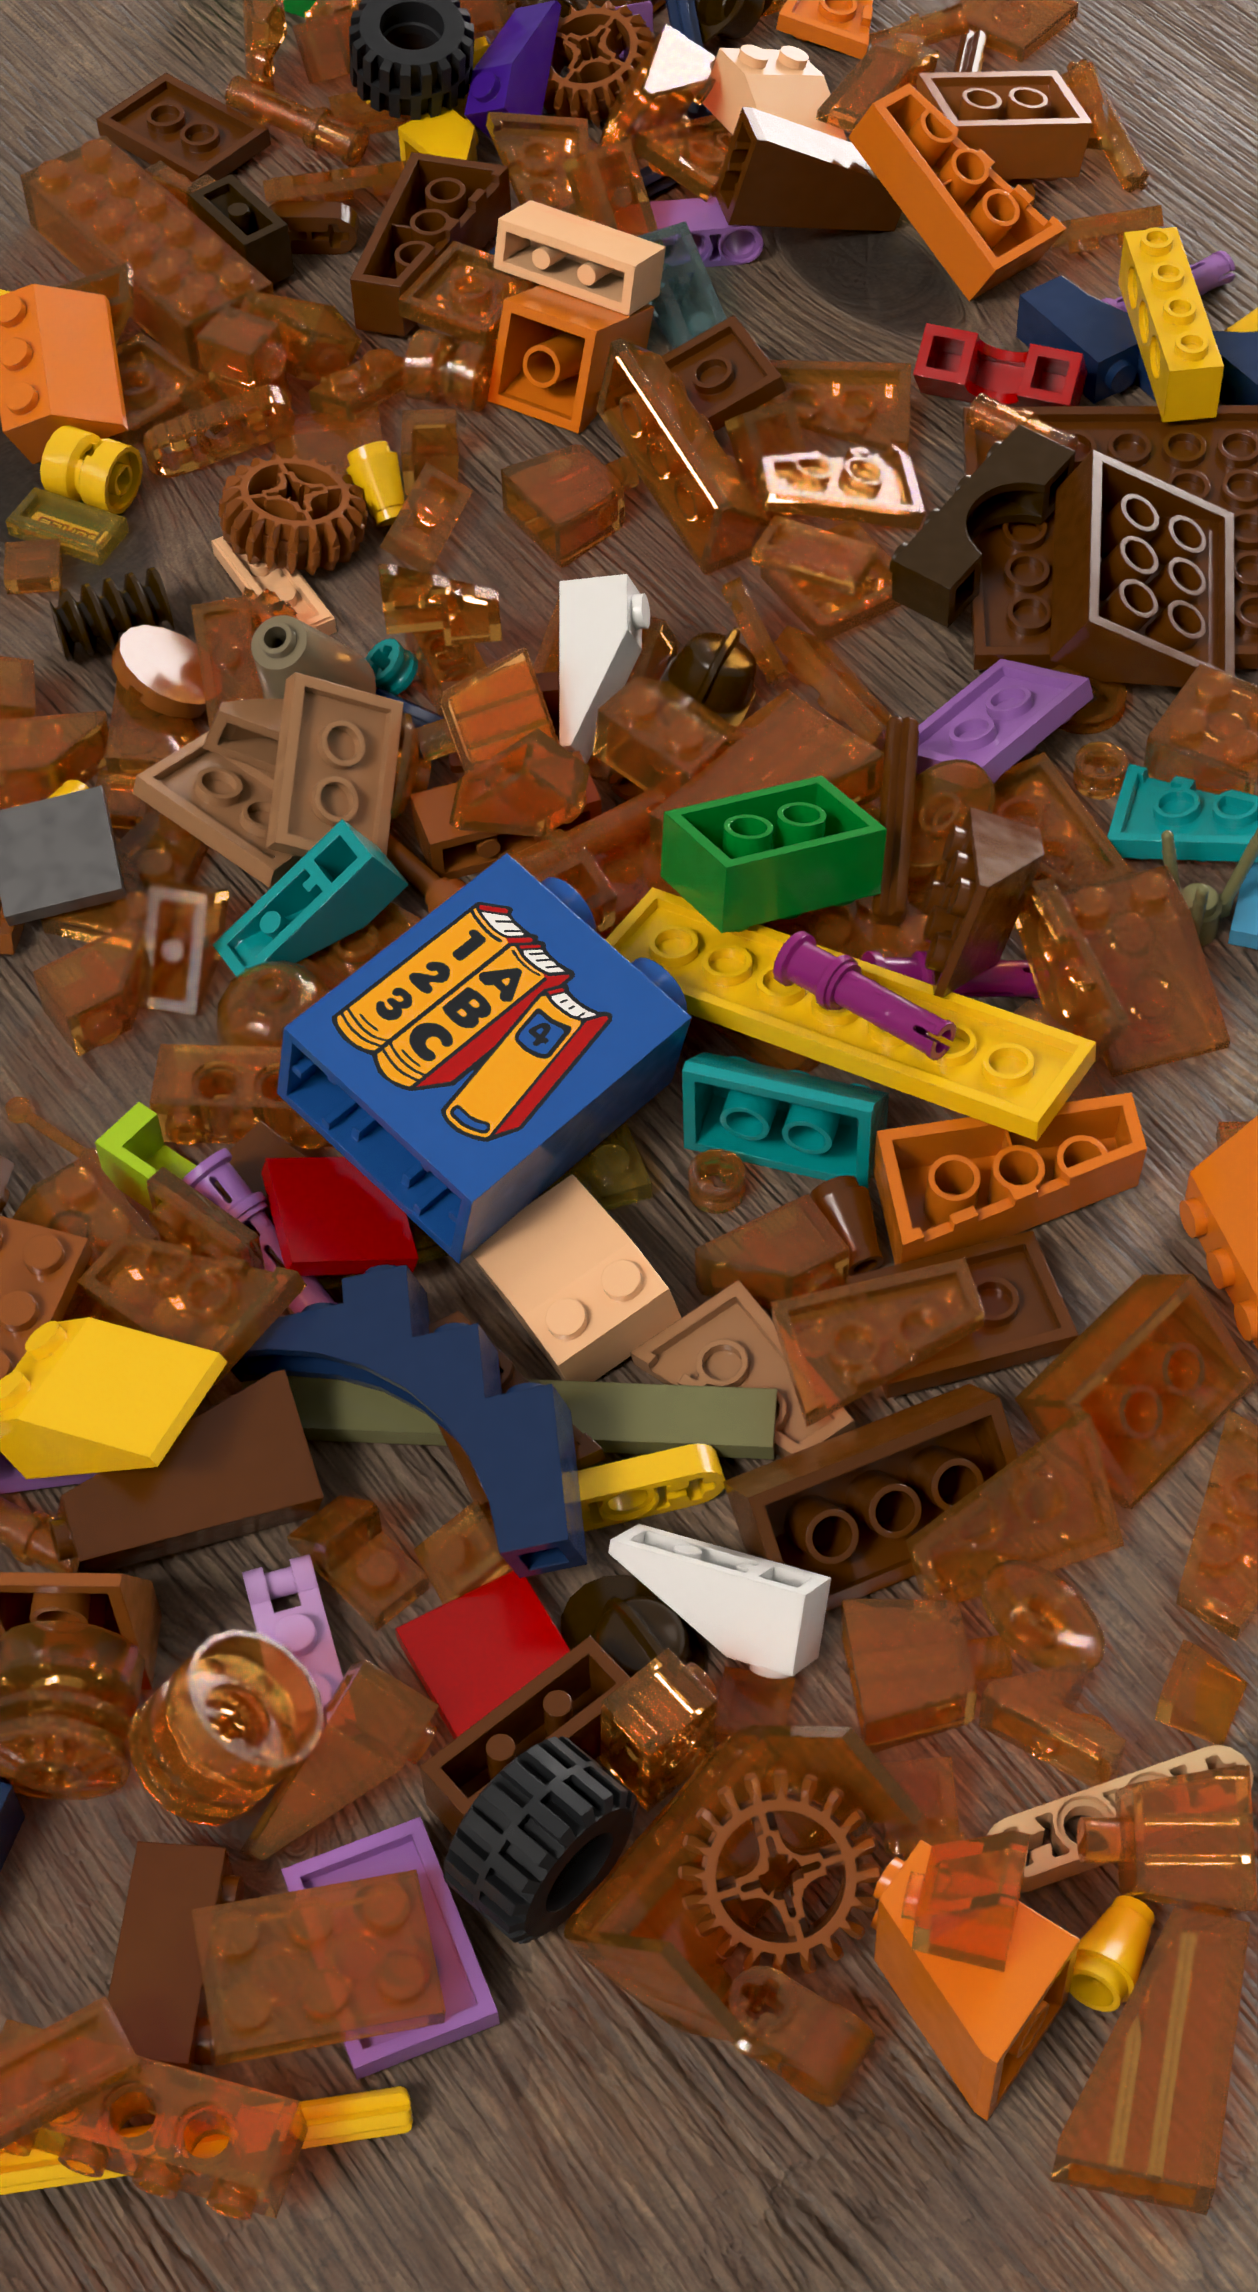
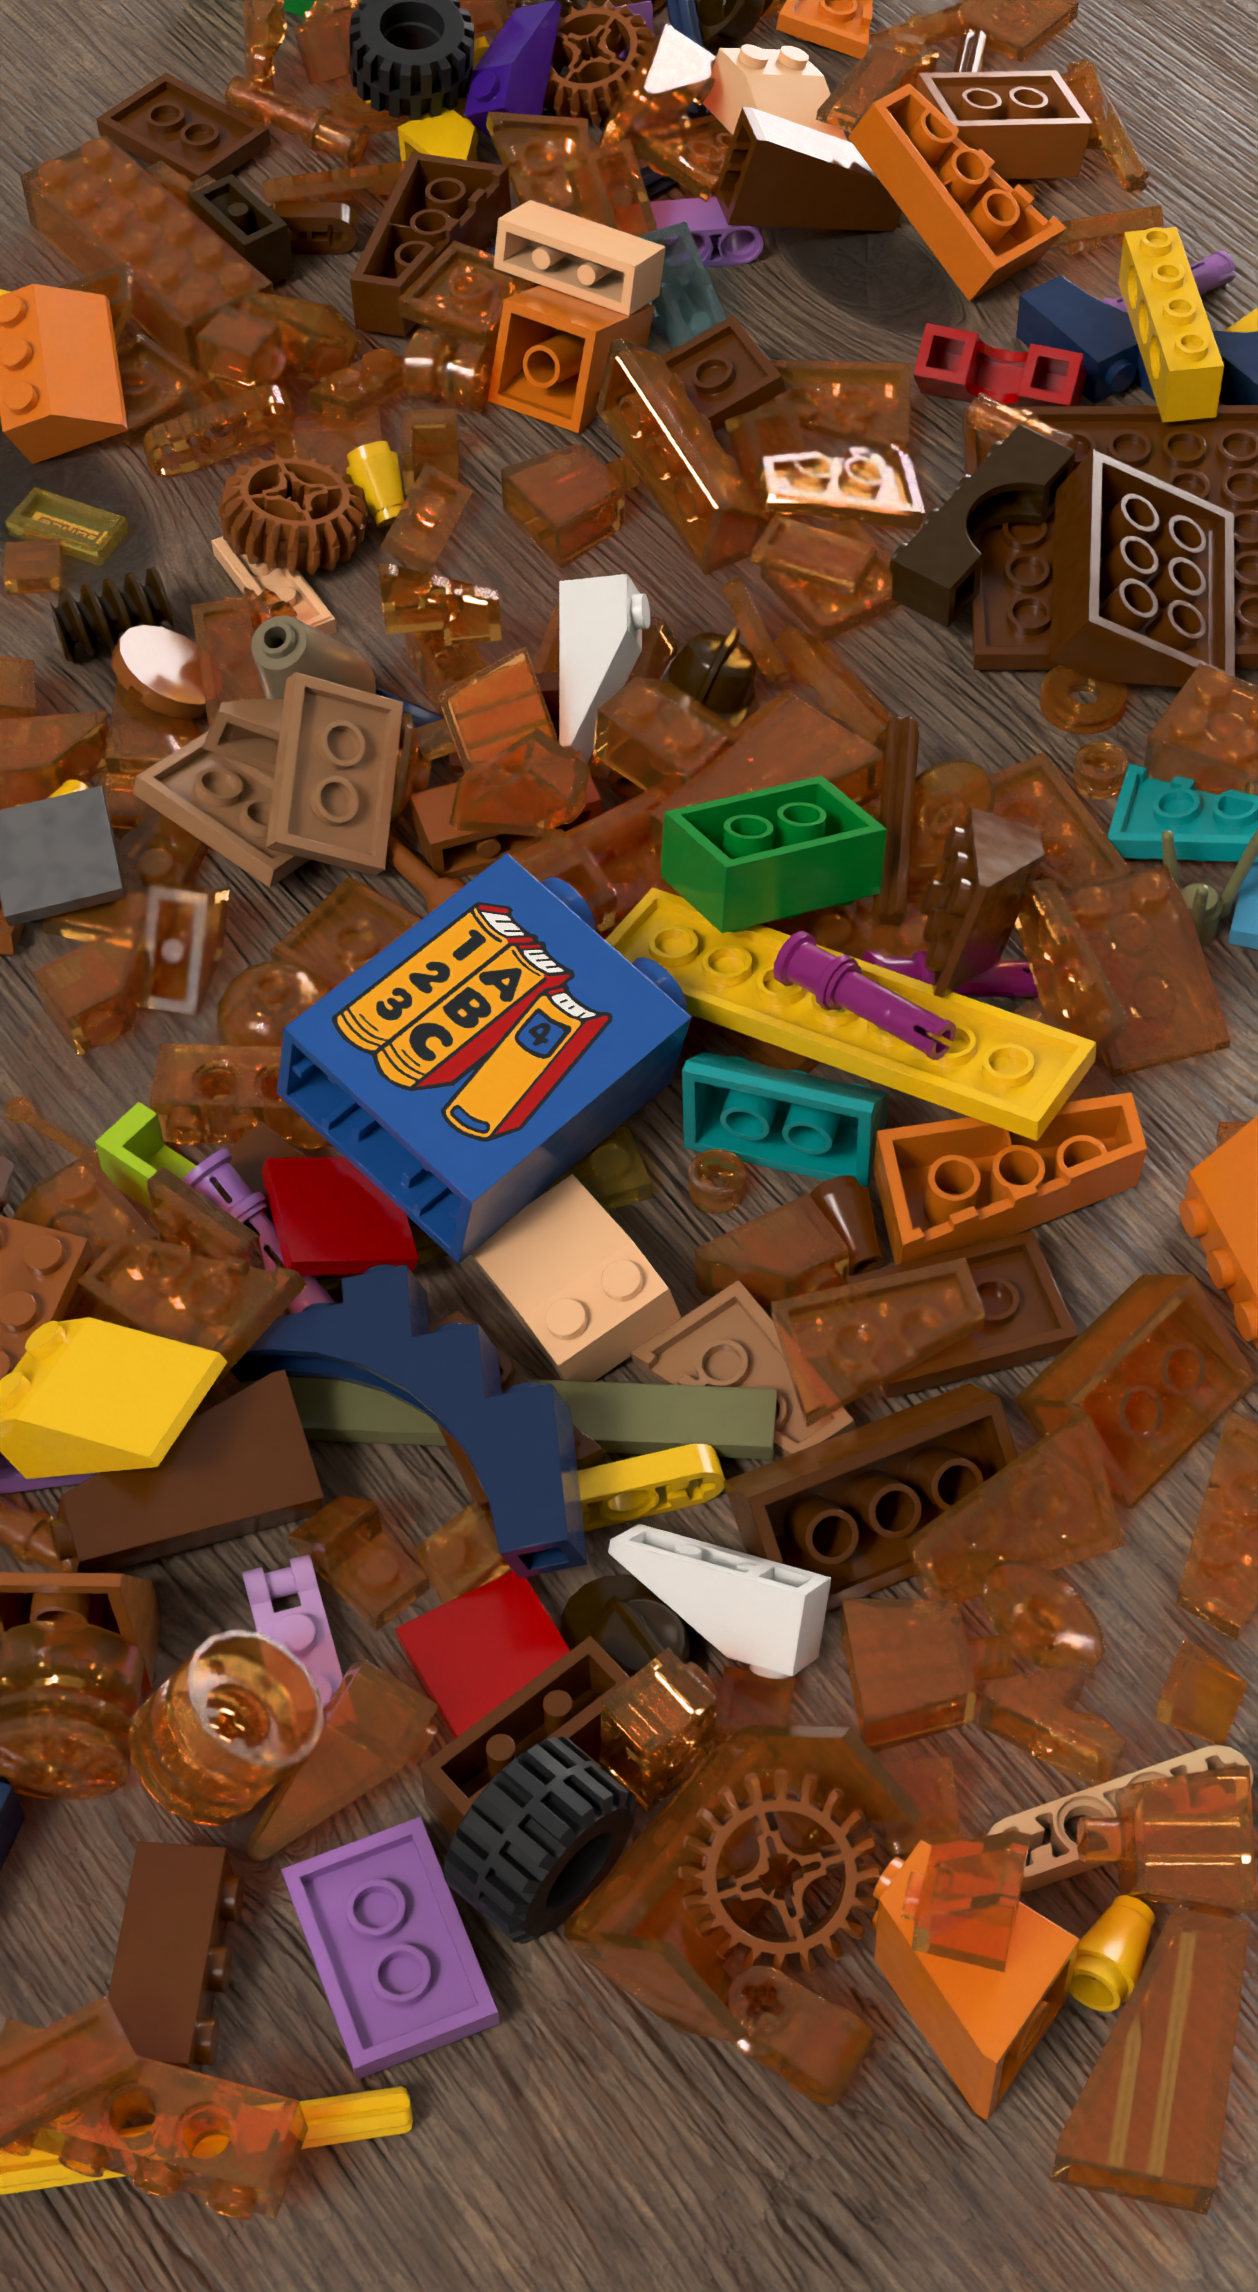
yellow wheel [40,425,143,515] -> none
clear orange plate [192,1869,446,2066] -> none
teal slope [213,819,409,988] -> none
teal bush [365,638,418,695] -> none
medium lavender plate [916,659,1093,790] -> none

